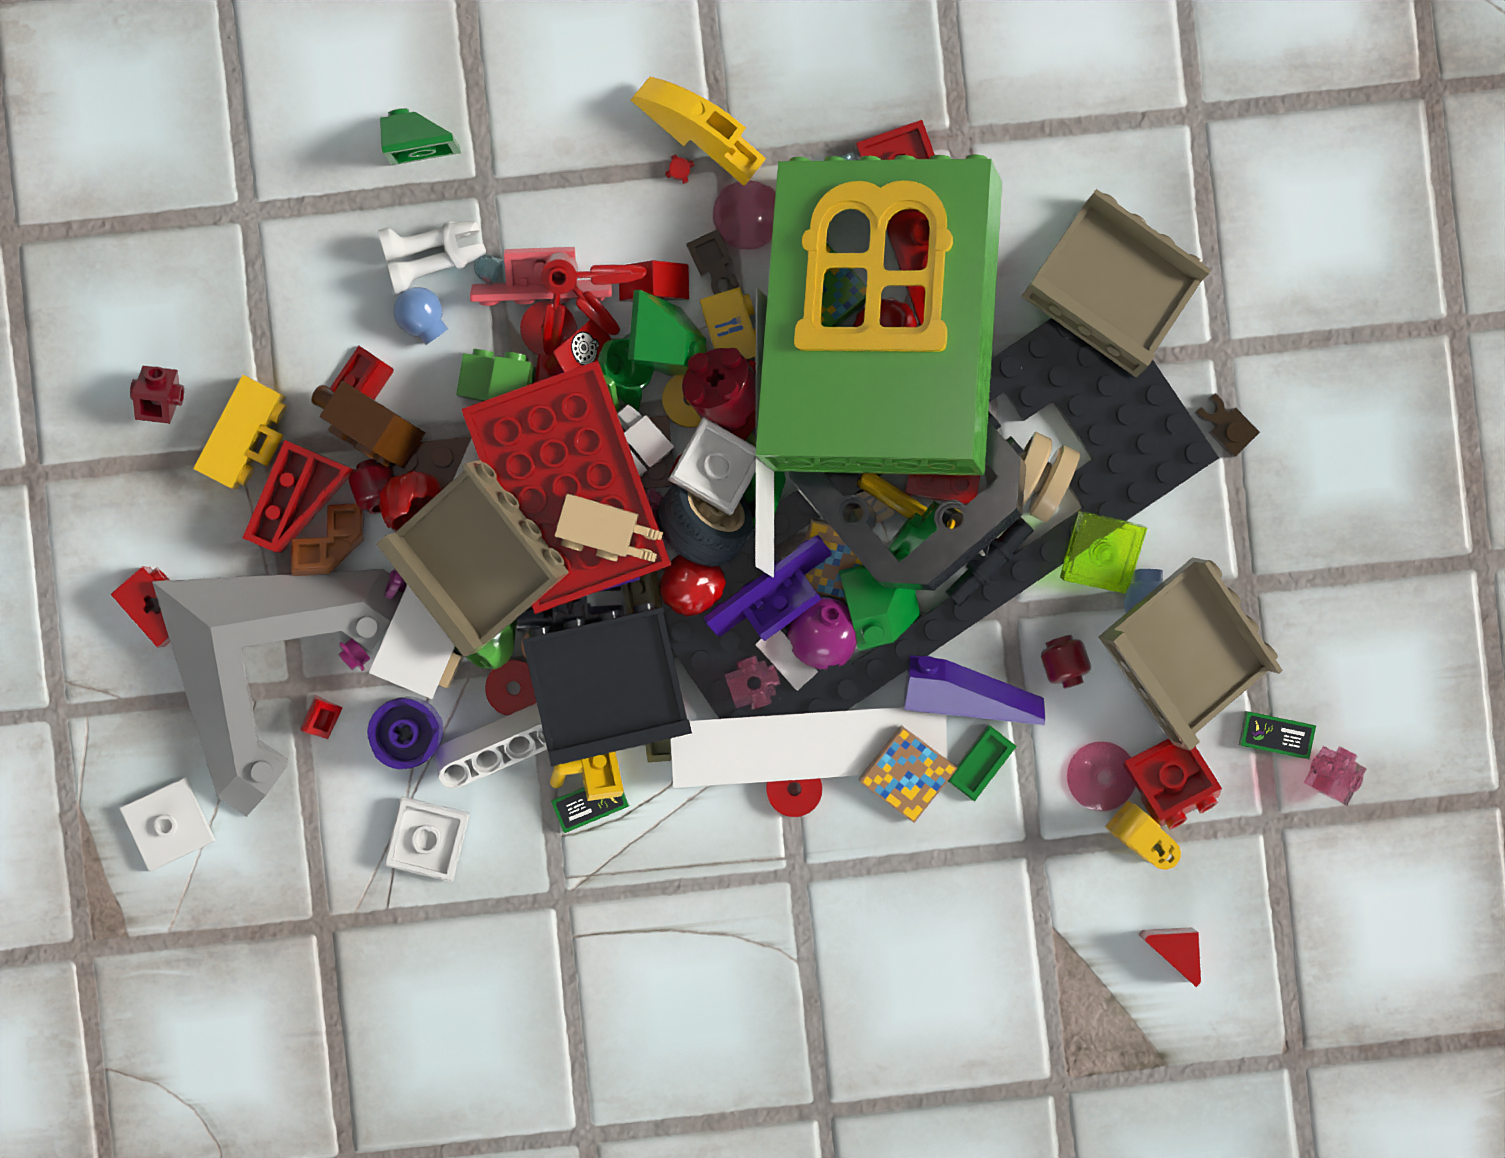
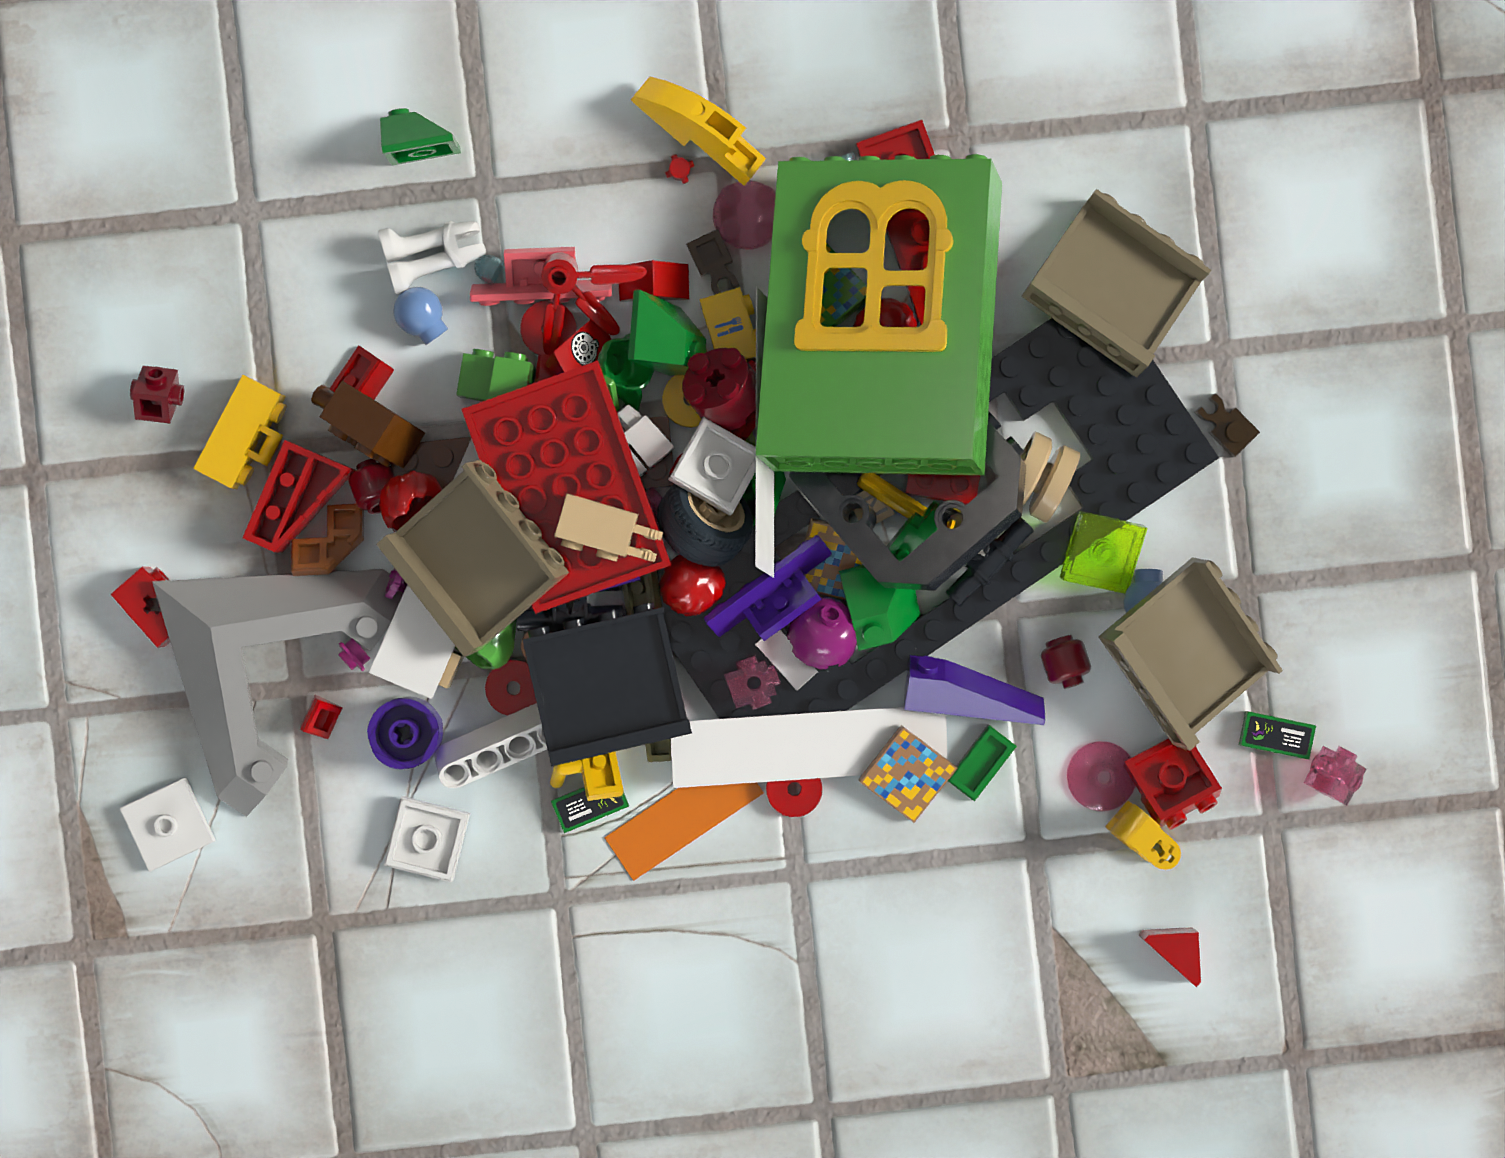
none -> orange sticker [604,782,764,881]

